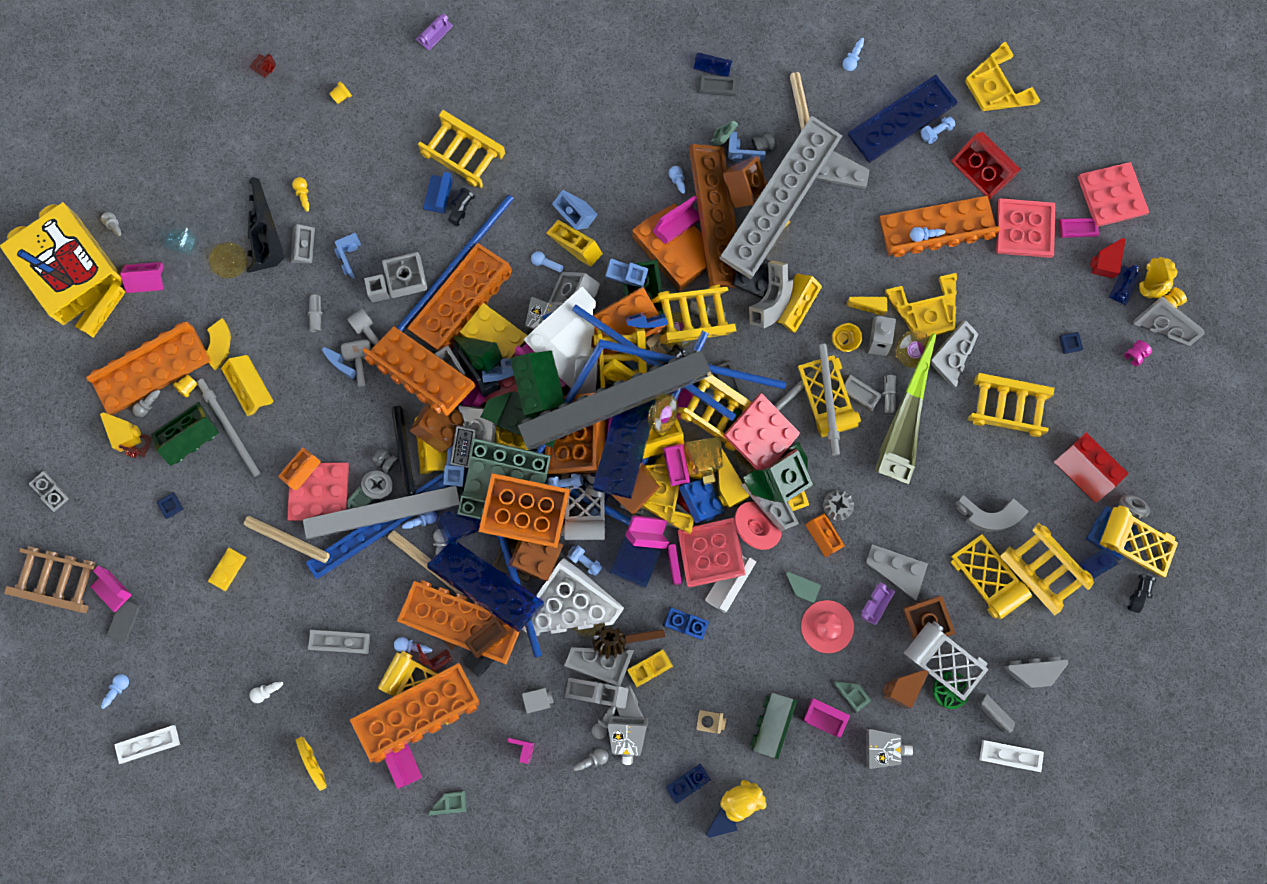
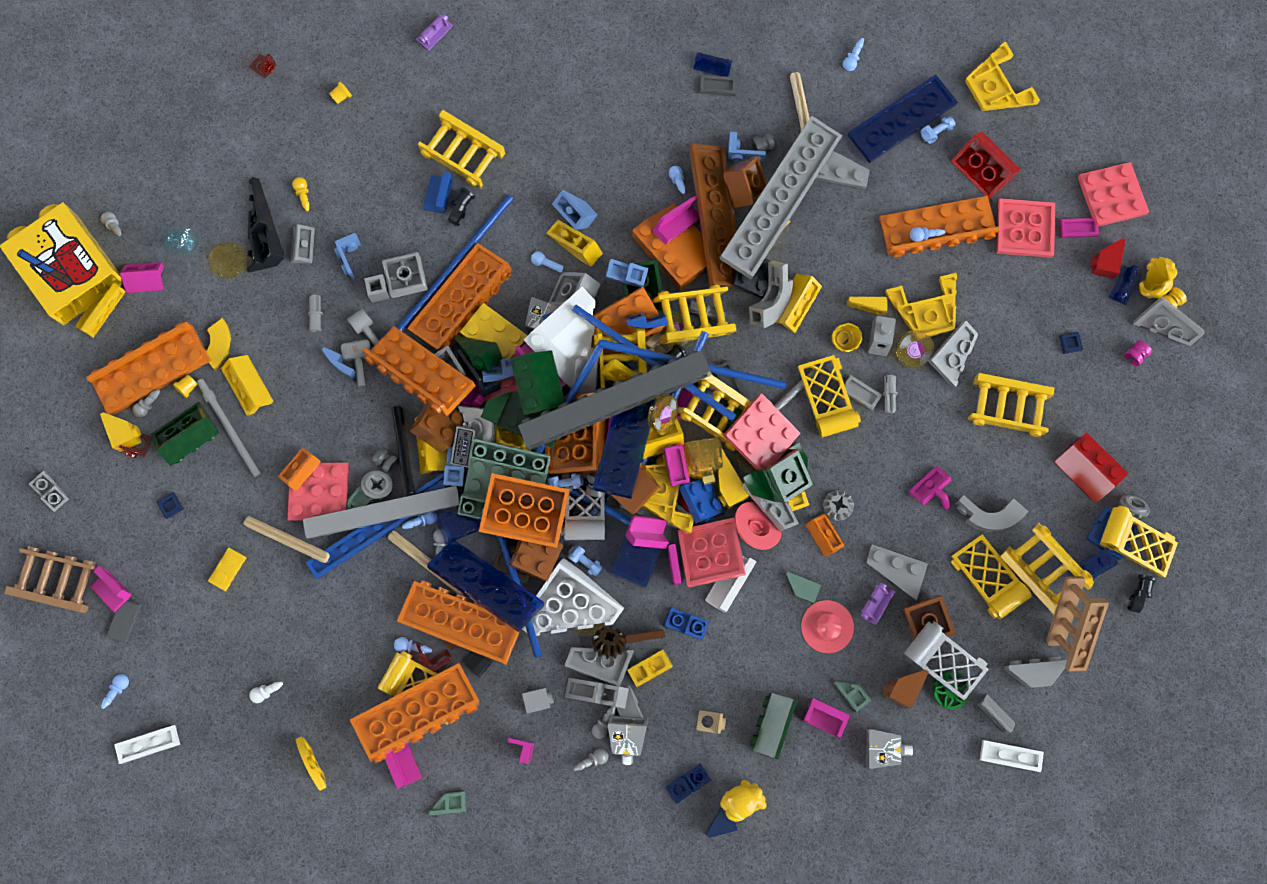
light grey plate [308,630,371,654] -> none
reddish brown tile [465,617,509,658] -> none
sand green tile [711,121,738,146] -> none
light grey bar [819,344,840,456] -> none
olive plate [874,333,936,484] -> none
none -> dark pink plate [909,466,951,510]
none -> medium nougat fence [1046,576,1109,671]

